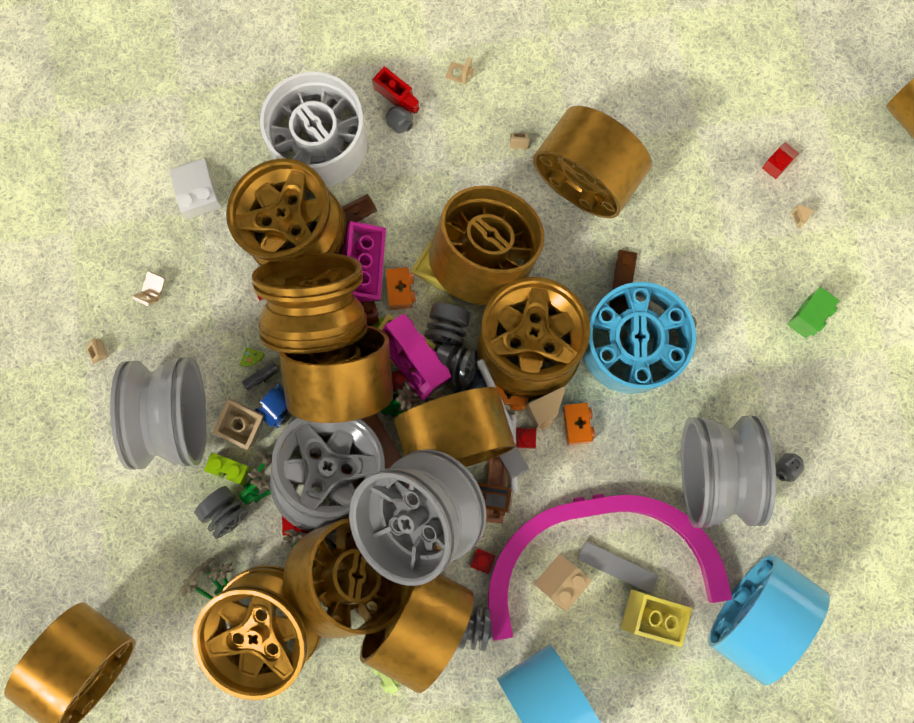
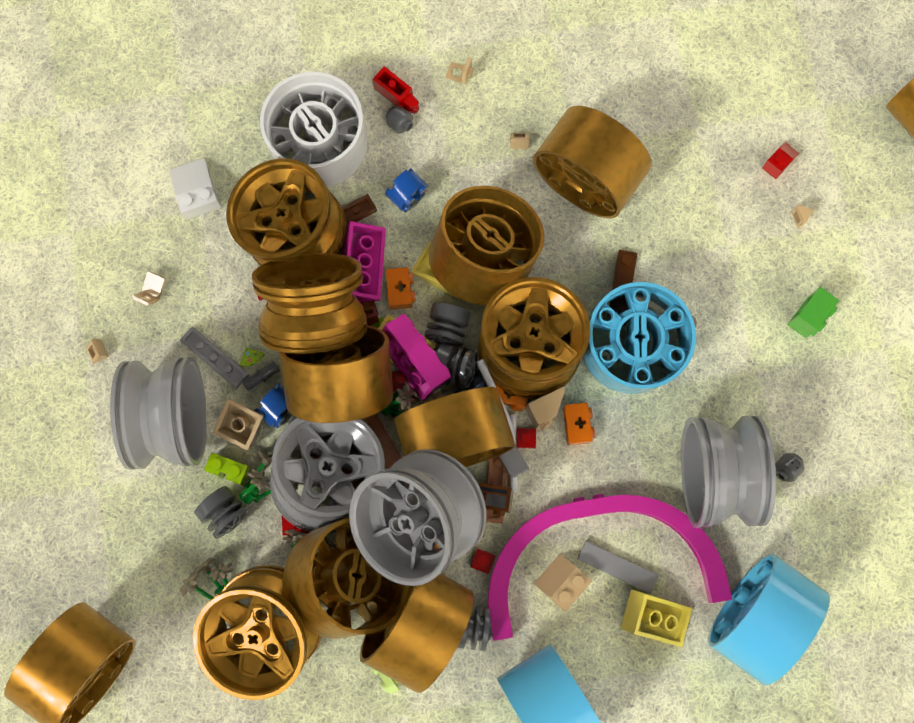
none -> light grey tile [180,326,250,389]
none -> blue brick [385,168,428,213]

